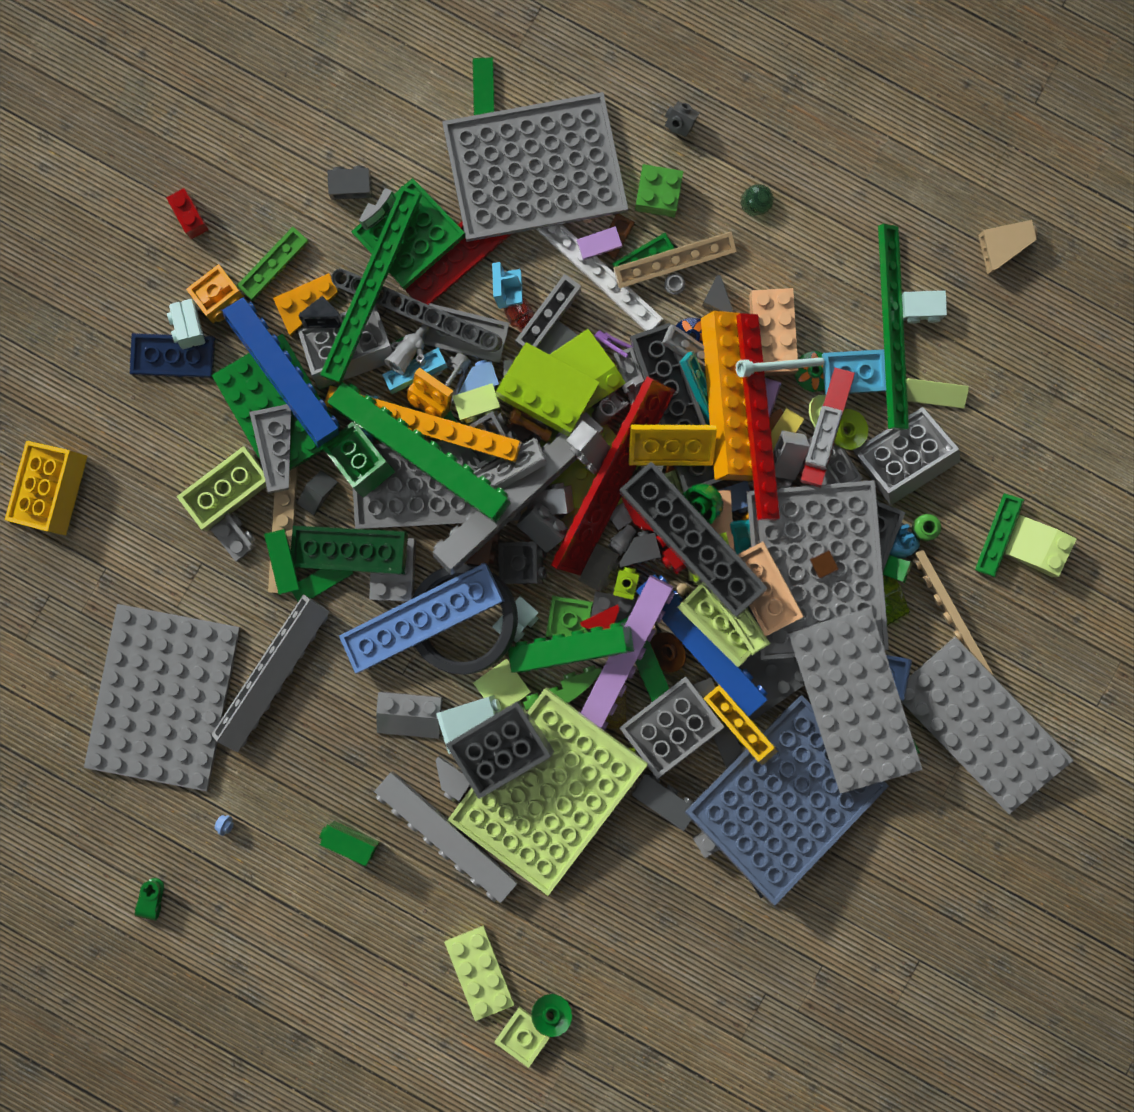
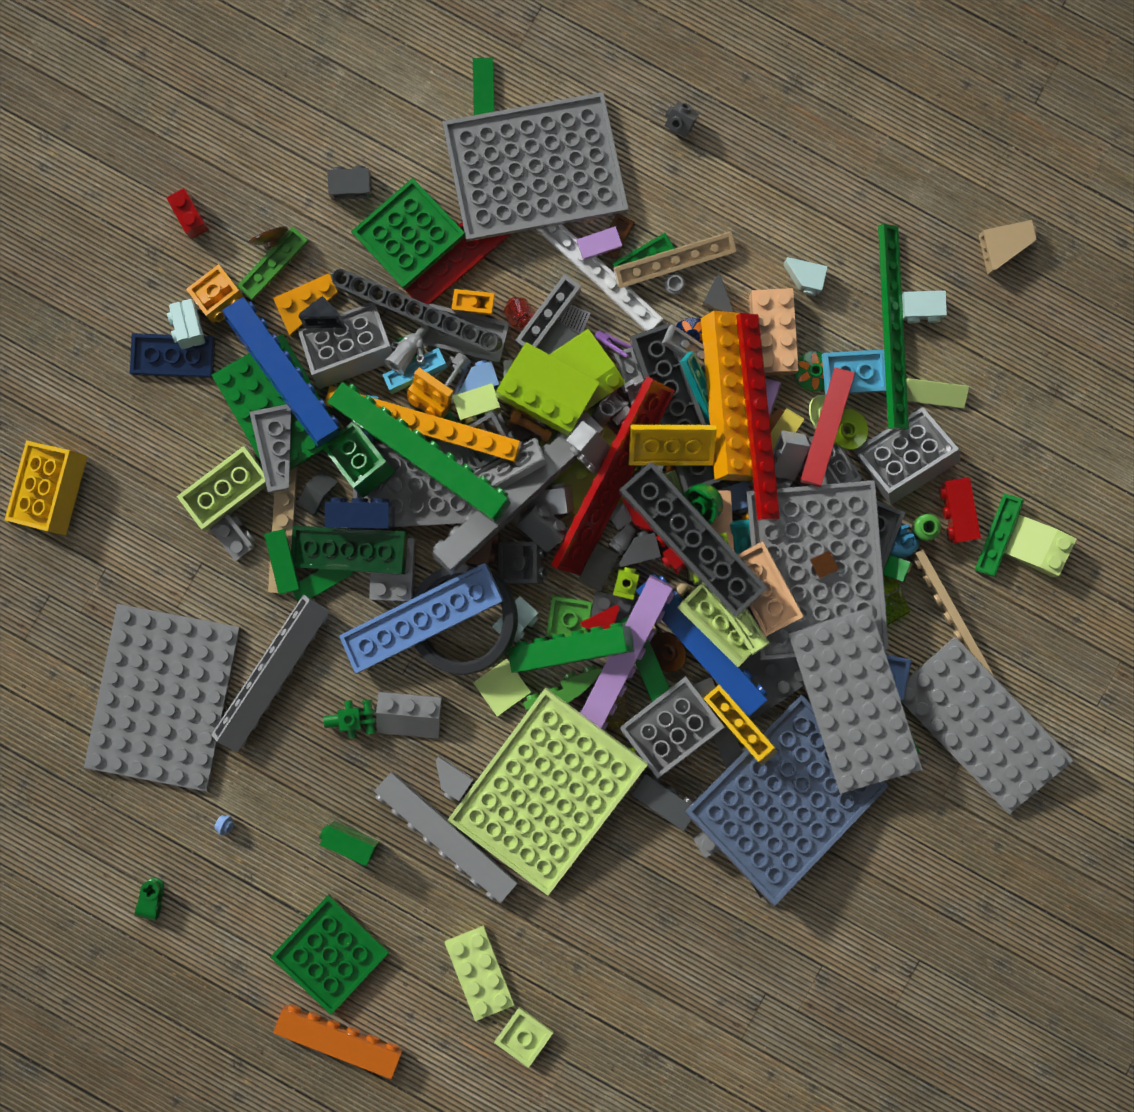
green plate [320,186,422,384] -> none
light grey slope [359,188,396,230] -> none
light aqua slope [436,695,501,754] -> none
dark grey slope [446,701,555,799] -> none
medium azure panel [492,262,523,309] -> none
green dish [531,994,572,1037] -> none
bright green brick [635,164,683,218] -> none
light aqua piece [736,358,825,377] -> none
clear green hair [740,184,774,216] -> none
light grey tile [805,405,843,470] -> none
none -> reddish brown dish [249,226,289,248]
none -> green plate [270,894,390,1015]
none -> orange brick [273,1004,403,1079]
none -> green piece [323,699,376,738]
none -> dark blue brick [325,498,395,528]
none -> light orange slope [452,289,495,316]
none -> white sticker [560,305,591,333]
none -> light grey tile [611,406,630,428]
none -> light aqua slope [784,257,827,296]
none -> red brick [939,477,981,544]

